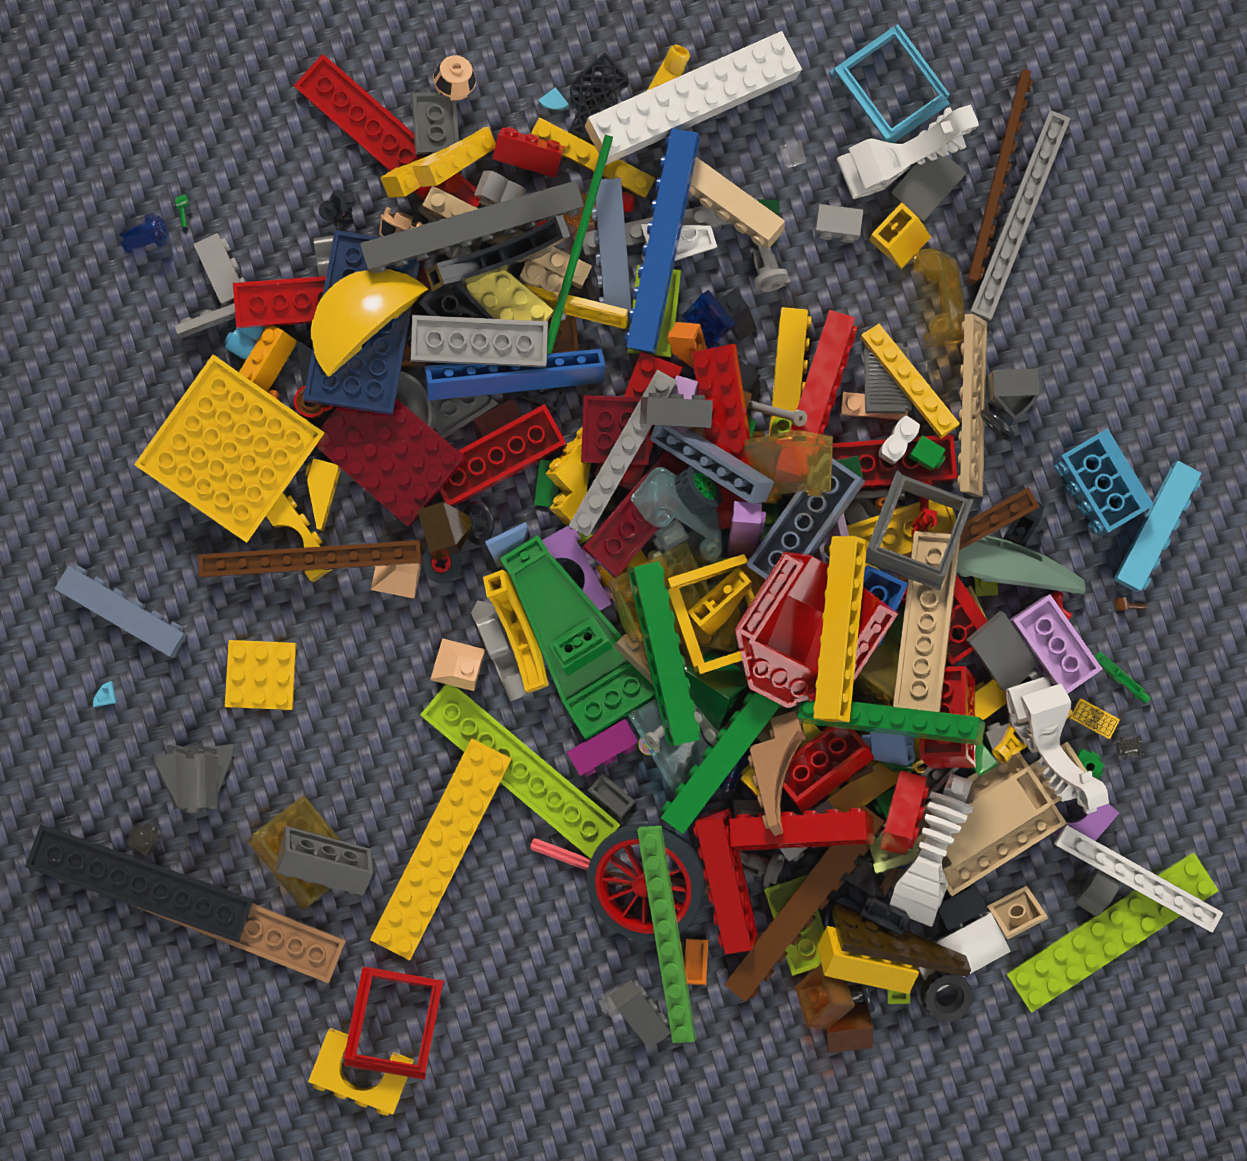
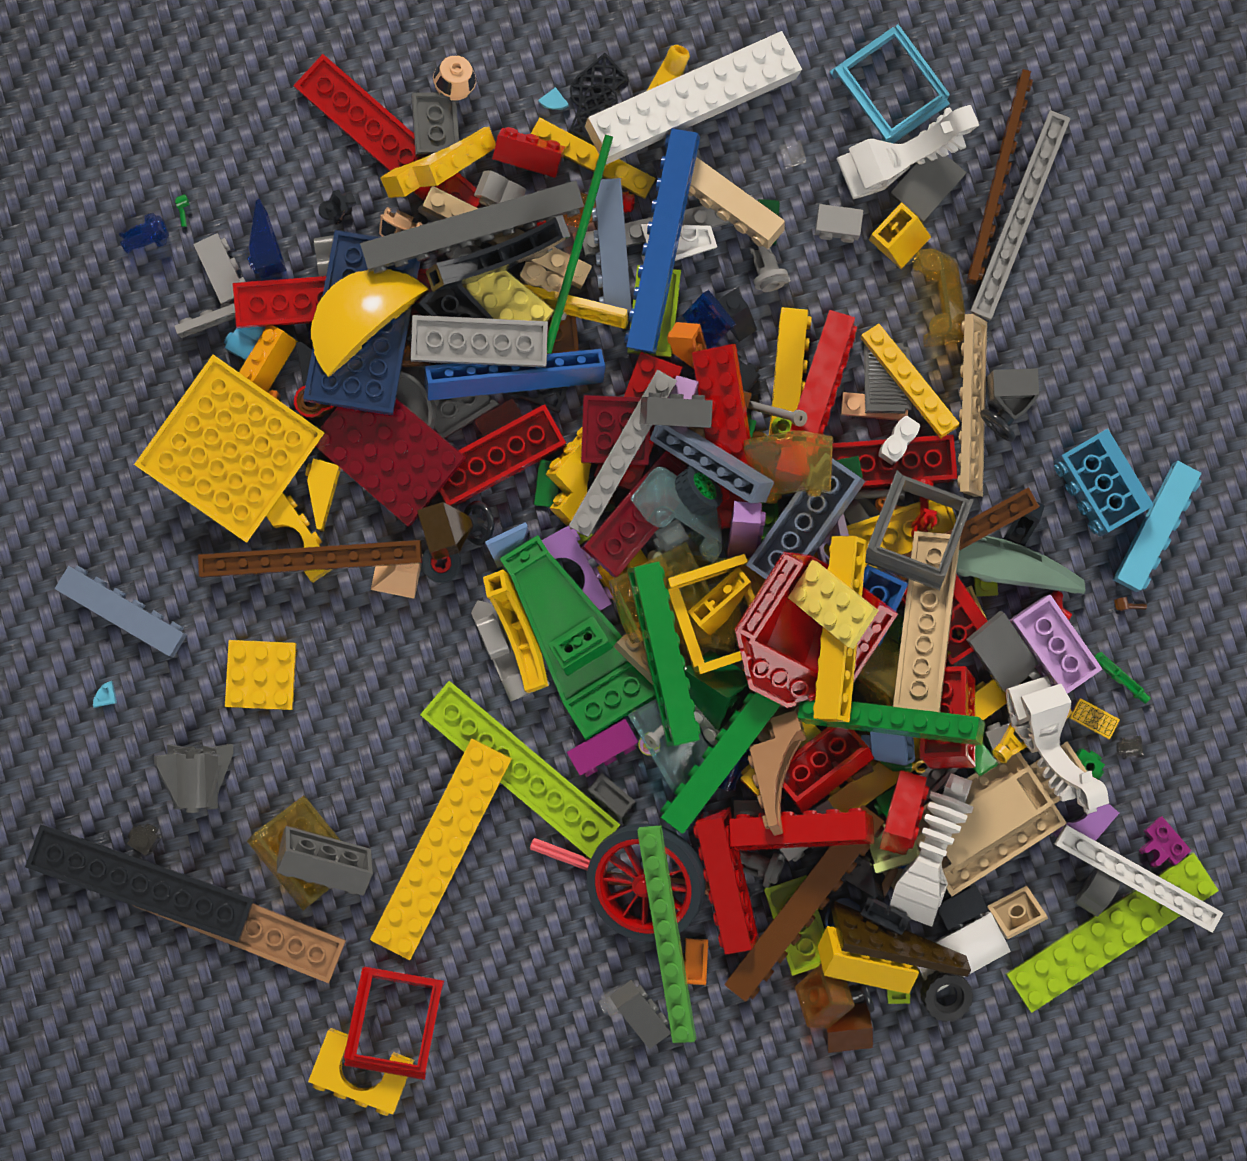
light nougat slope [431,638,486,691] -> none
green brick [908,435,946,471] -> none
none -> clear blue slope [247,199,287,279]
none -> light yellow plate [788,560,879,649]
none -> magenta plate [1139,816,1192,868]

